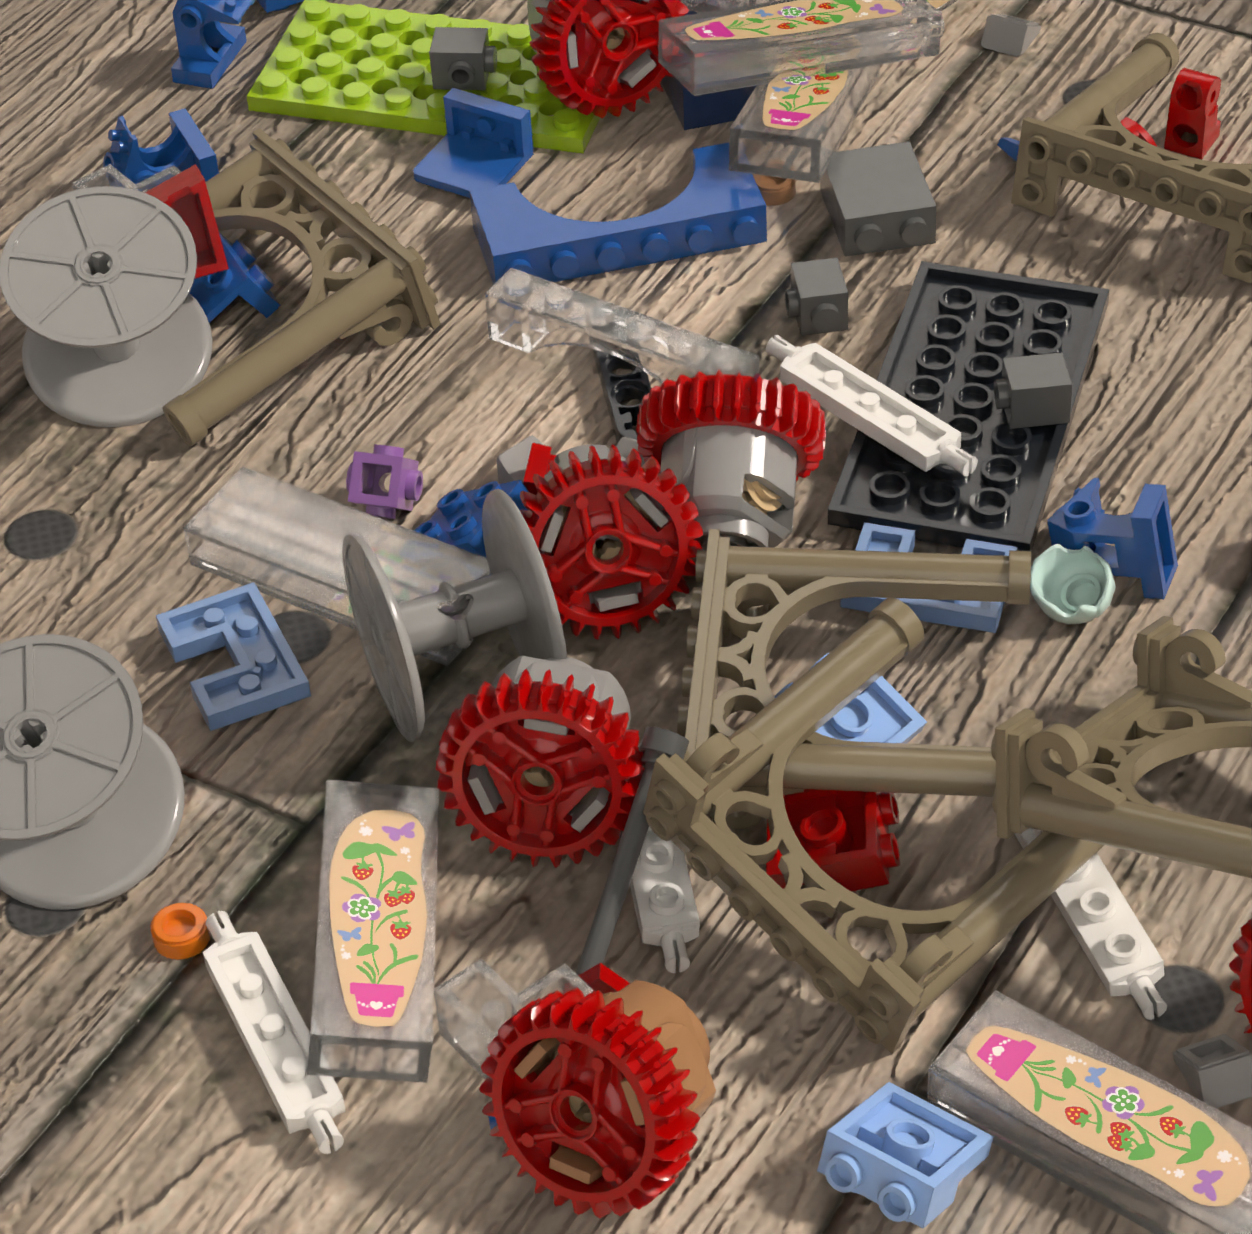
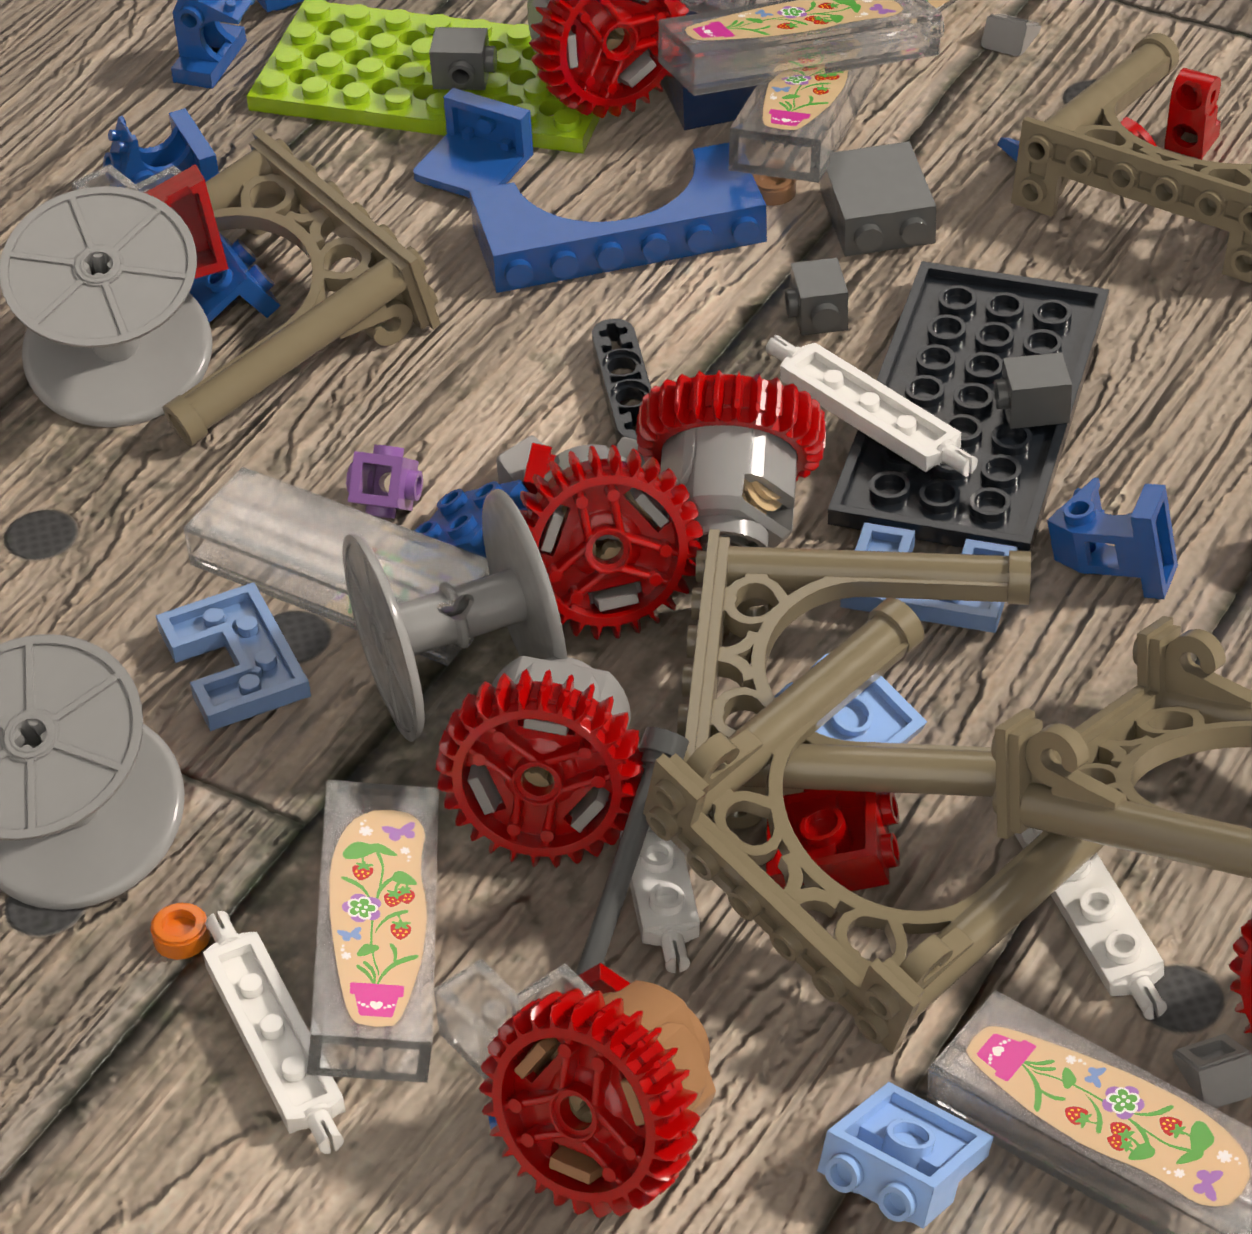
clear arch [485,268,759,384] -> none
light aqua hair [1030,544,1116,624] -> none

